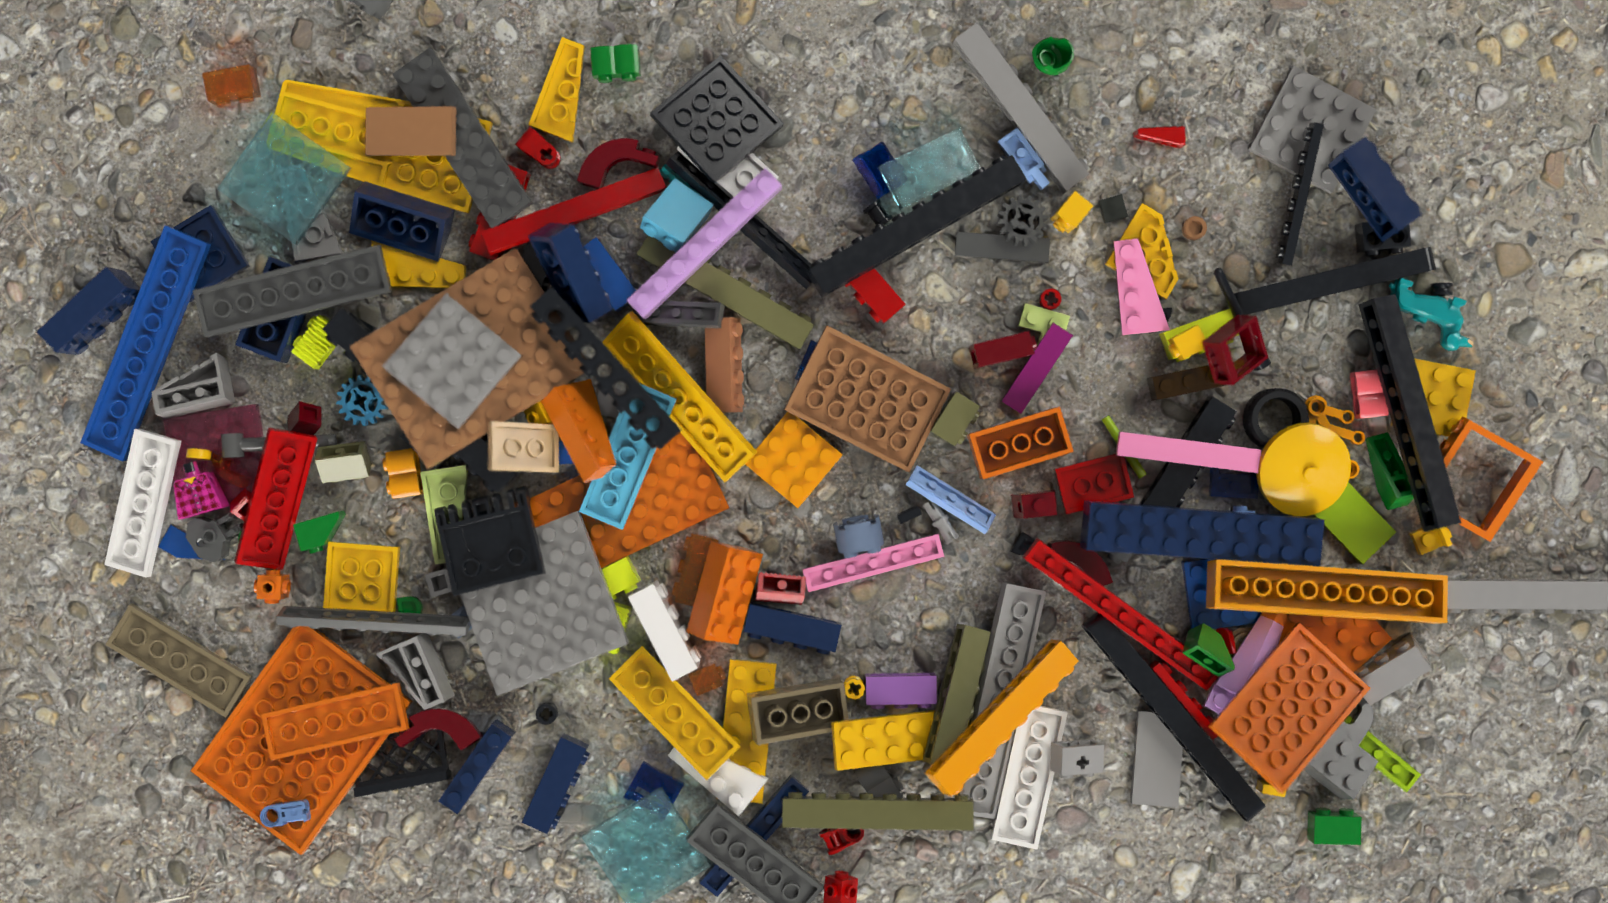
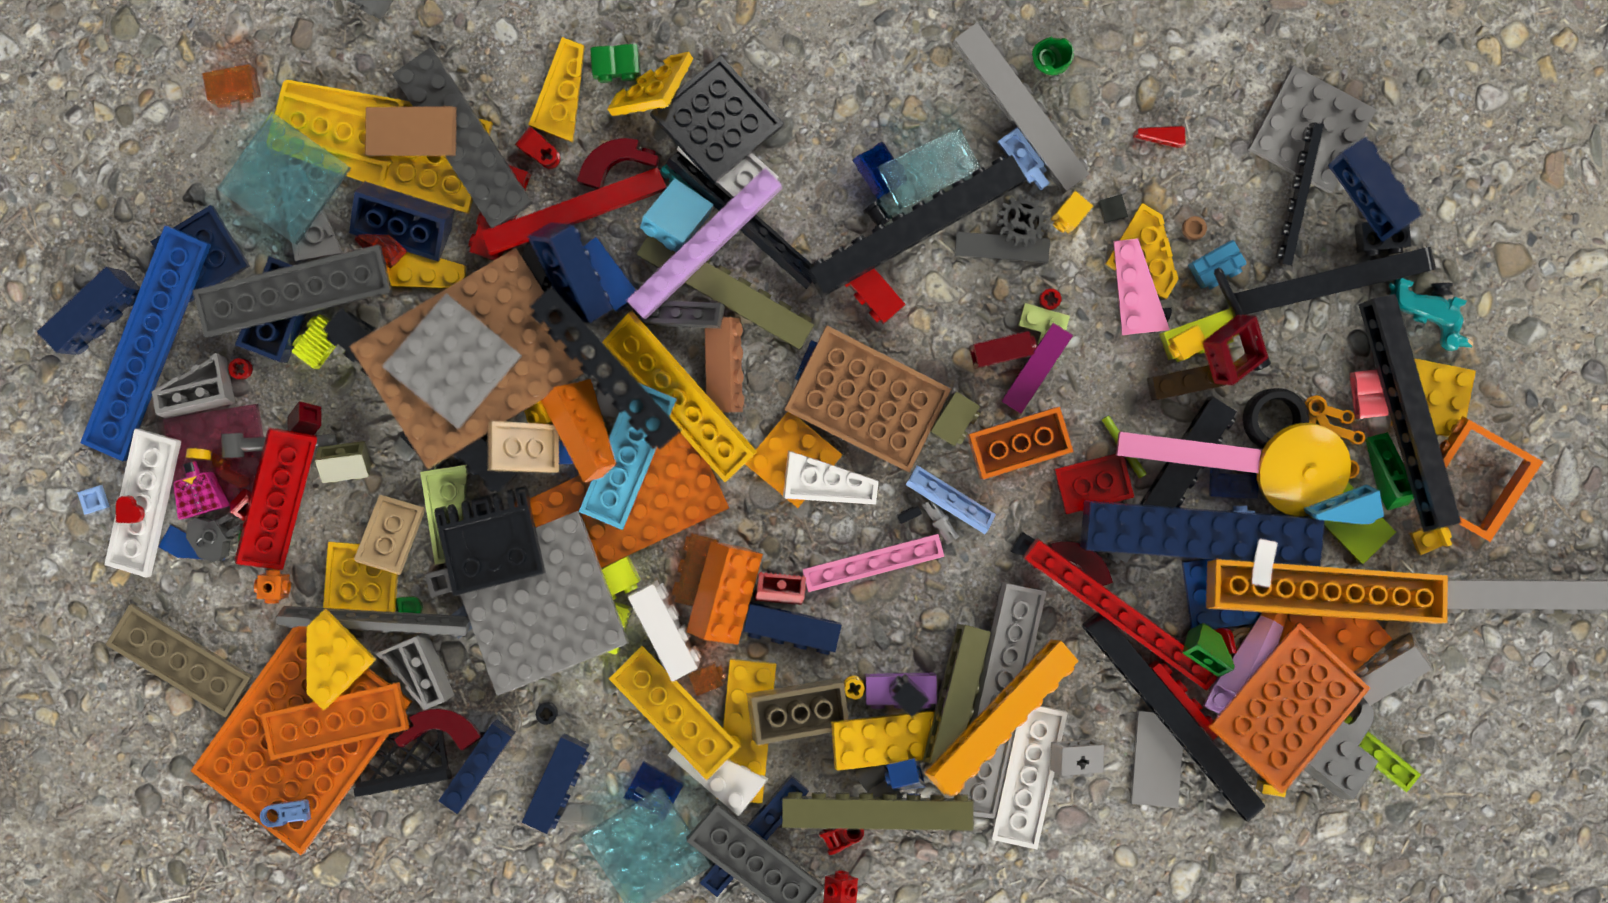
green slope [293,511,346,554] -> none
dark azure gear [336,375,388,426] -> none
light orange brick [382,448,424,499] -> none
sand blue brick [833,514,884,558] -> none
dark red torso [1011,490,1058,519] -> none
green brick [1307,808,1362,845] -> none
none -> light blue tile [77,485,110,515]
none -> red tile [116,495,145,523]
none -> red bush [228,358,253,380]
none -> yellow plate [307,609,377,711]
none -> clear red slope [354,234,407,268]
none -> tan plate [354,494,425,575]
none -> yellow plate [608,52,693,116]
none -> white wing [783,450,878,504]
none -> blue slope [885,759,926,791]
none -> black brick [889,674,929,718]
none -> dark azure brick [1188,240,1247,290]
none -> white sticker [1252,539,1277,587]
none -> dark azure slope [1304,484,1384,524]

